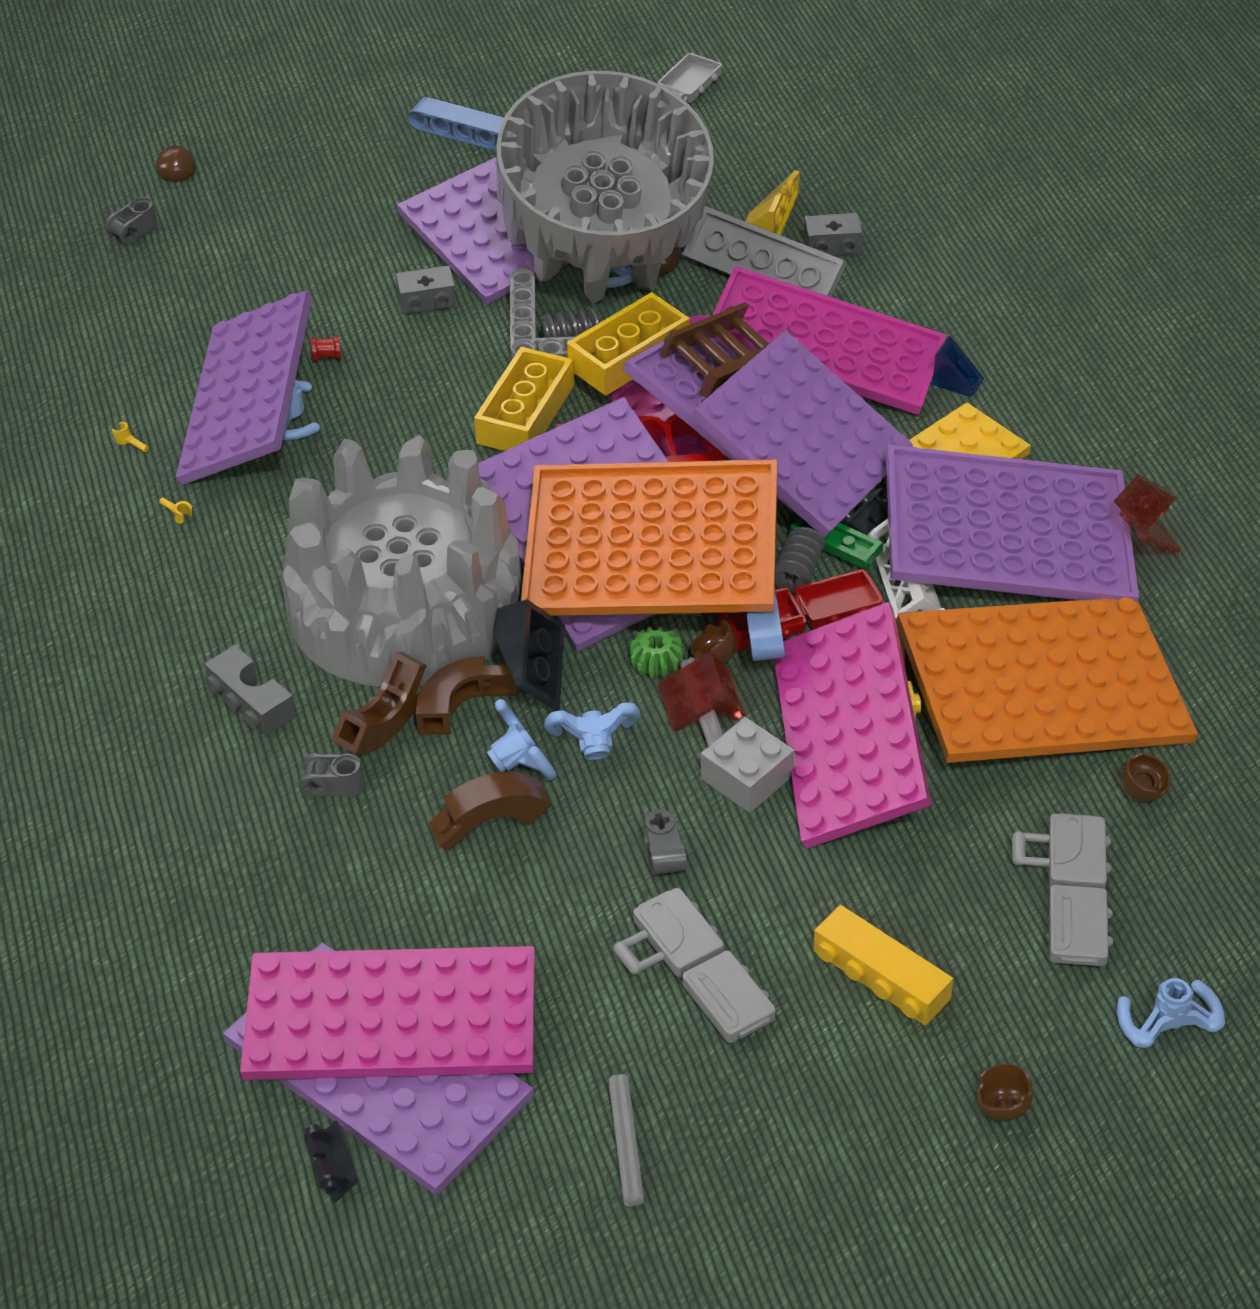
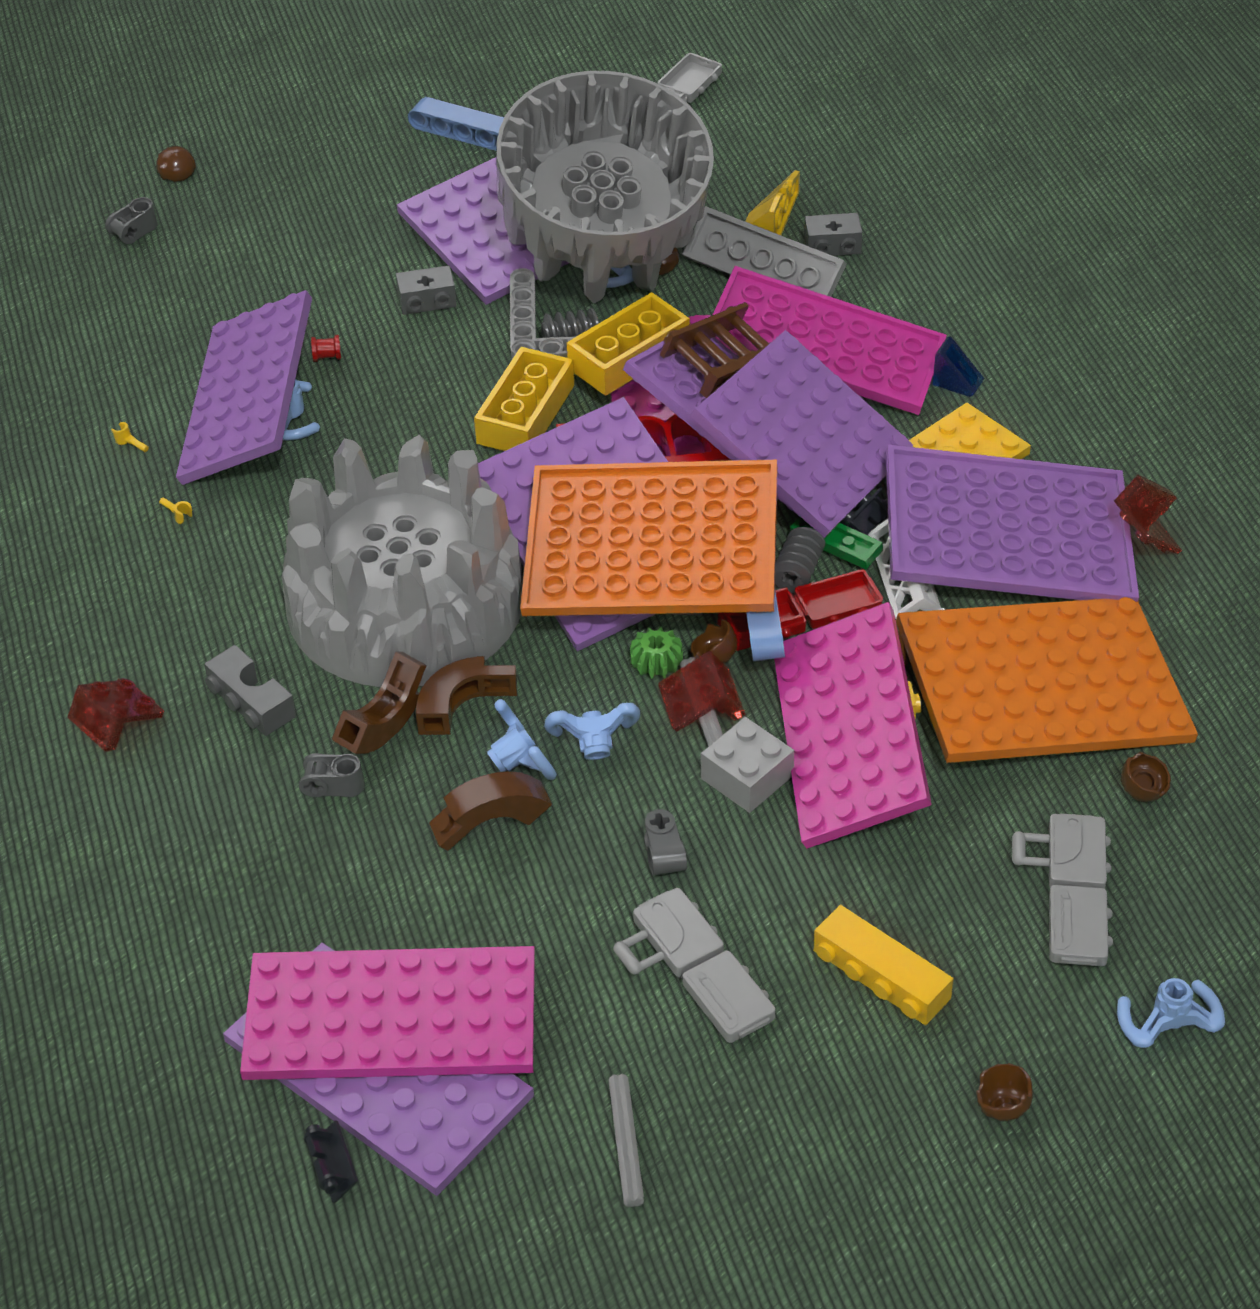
black slope [495,599,565,711] -> none
none -> clear red bracket [67,678,165,751]

